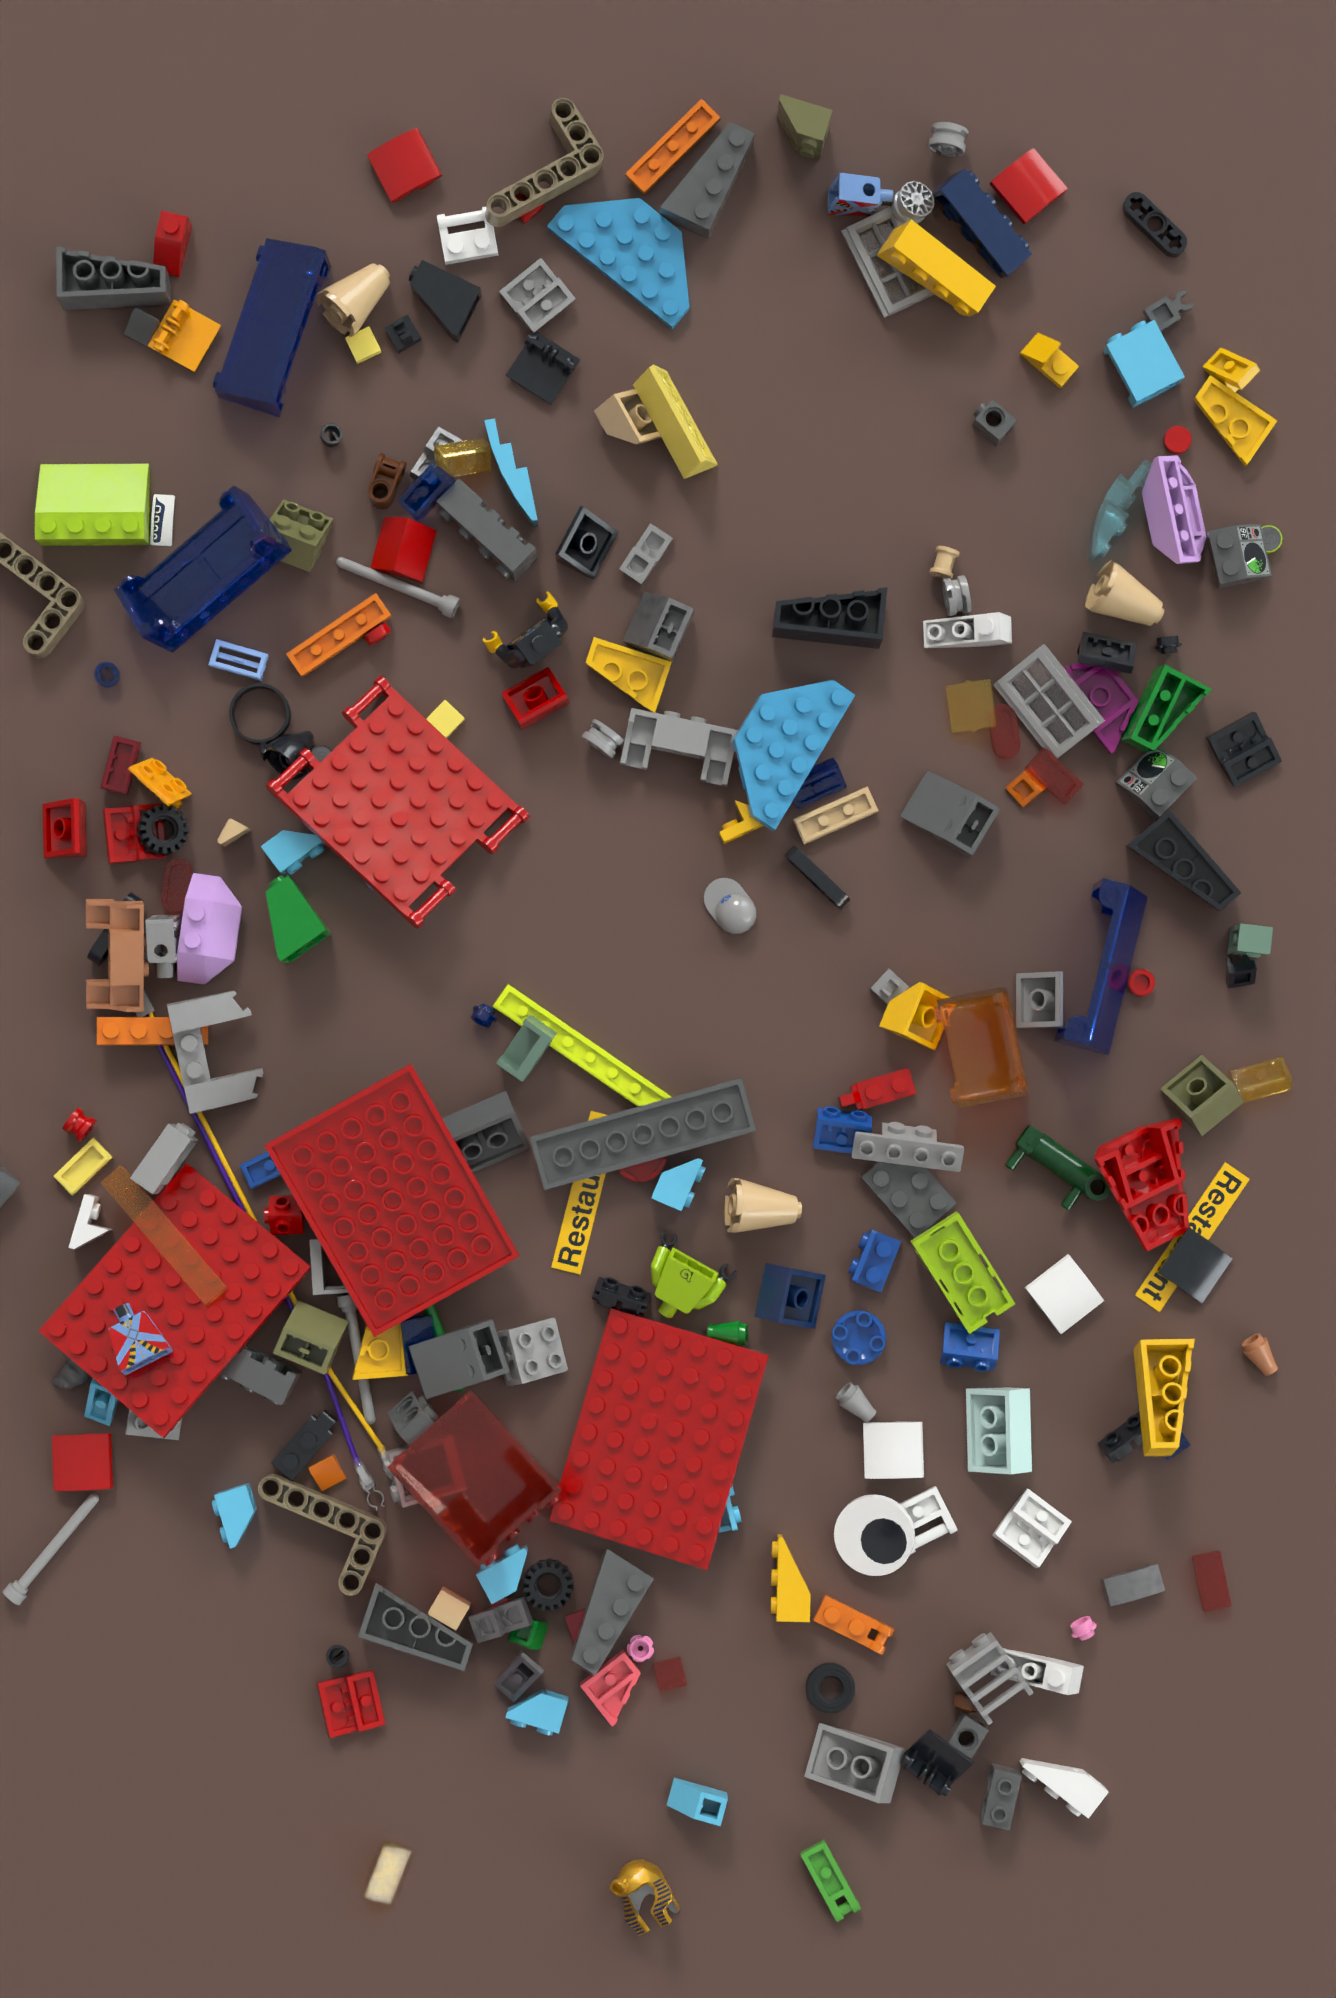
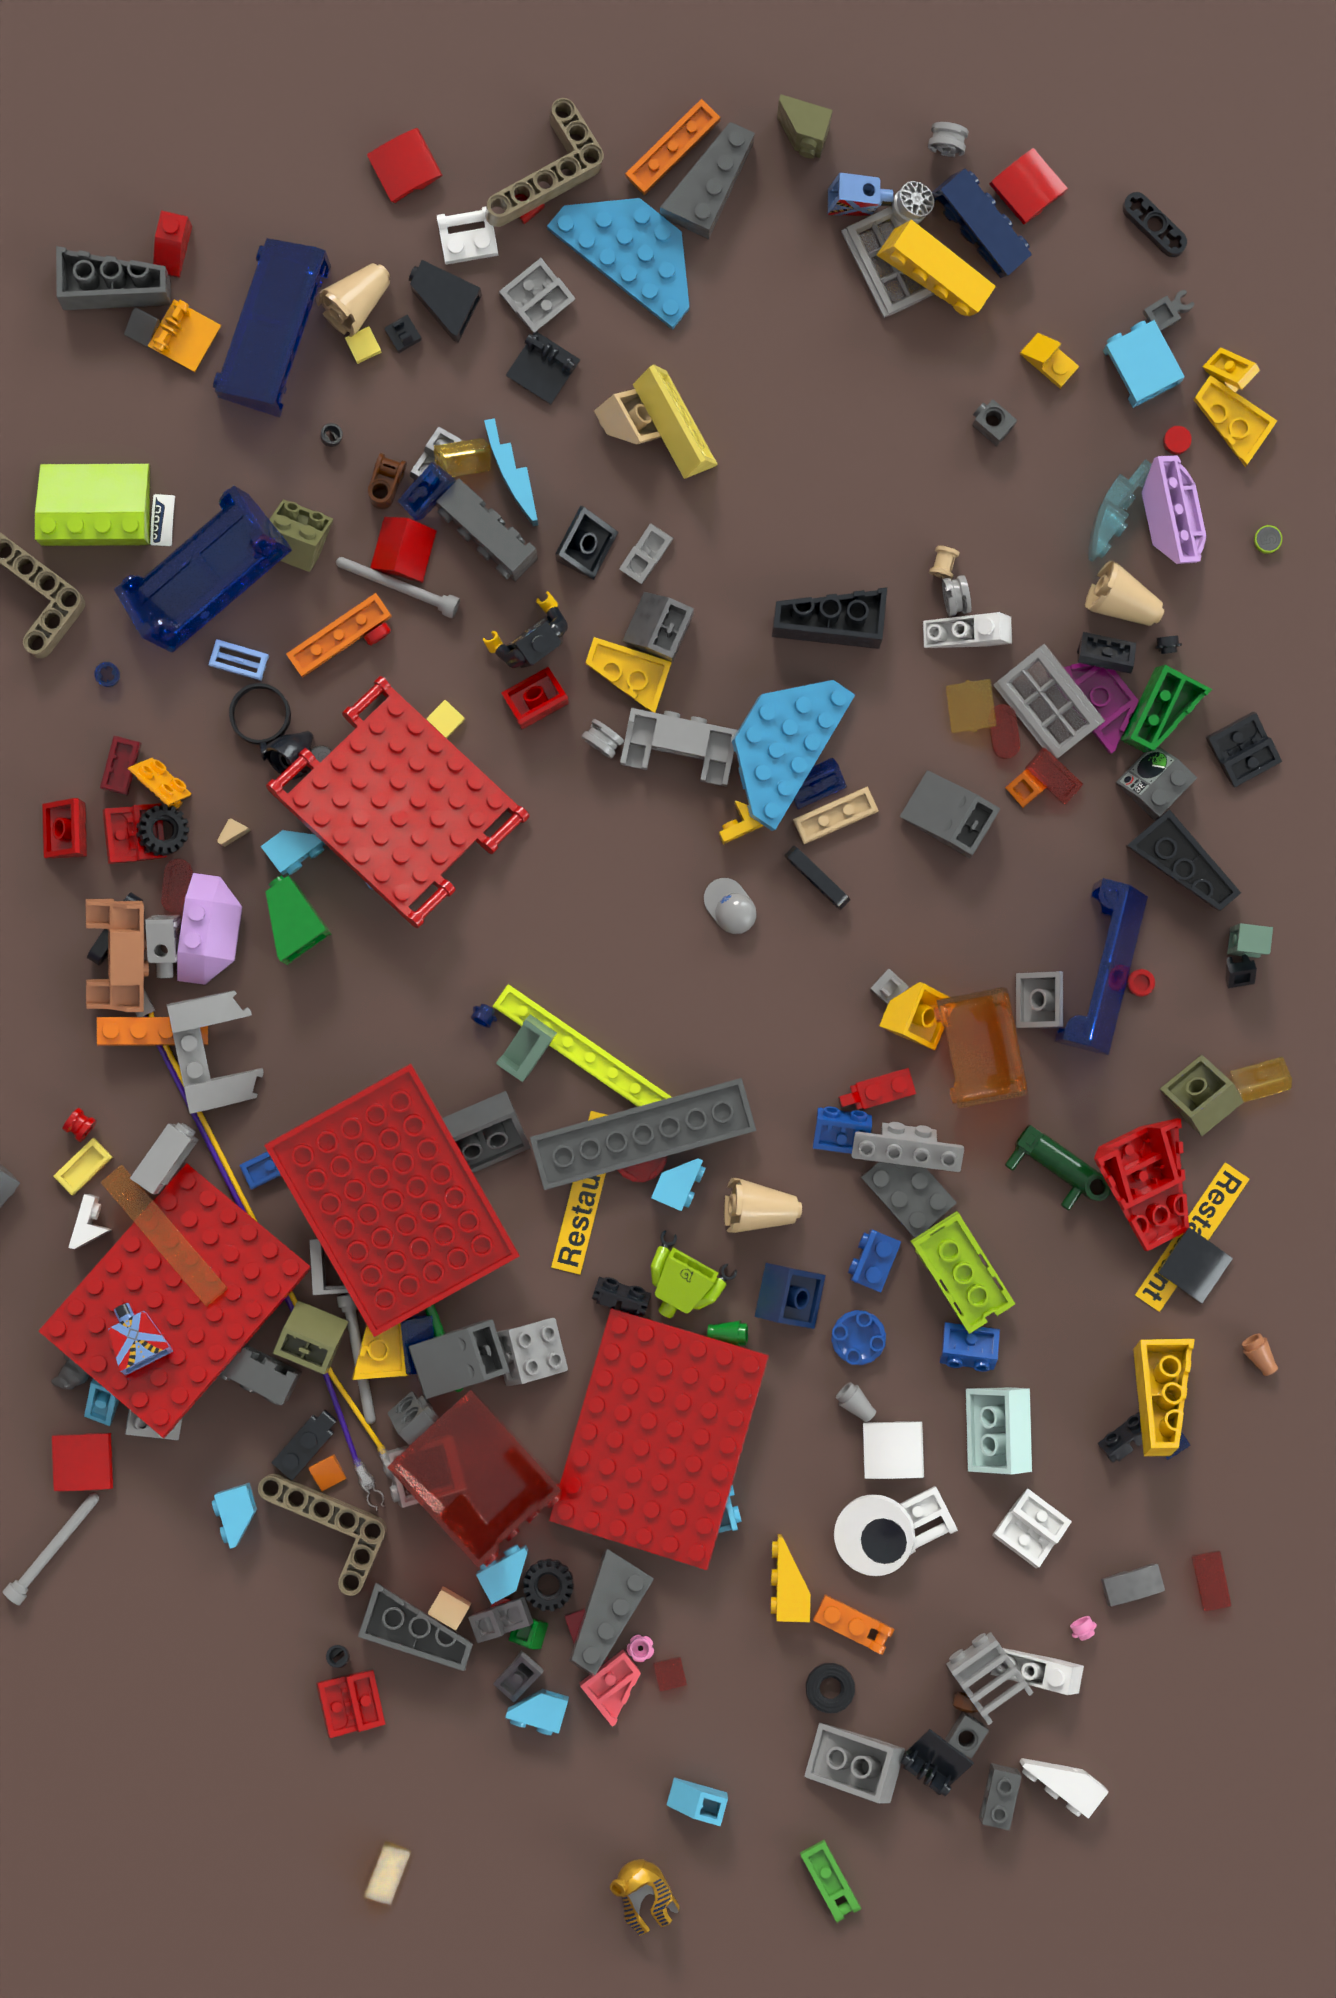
red brick [264,1195,305,1235] -> none
white slope [1025,1254,1104,1334] -> none
dark grey slope [1207,524,1272,589] -> none

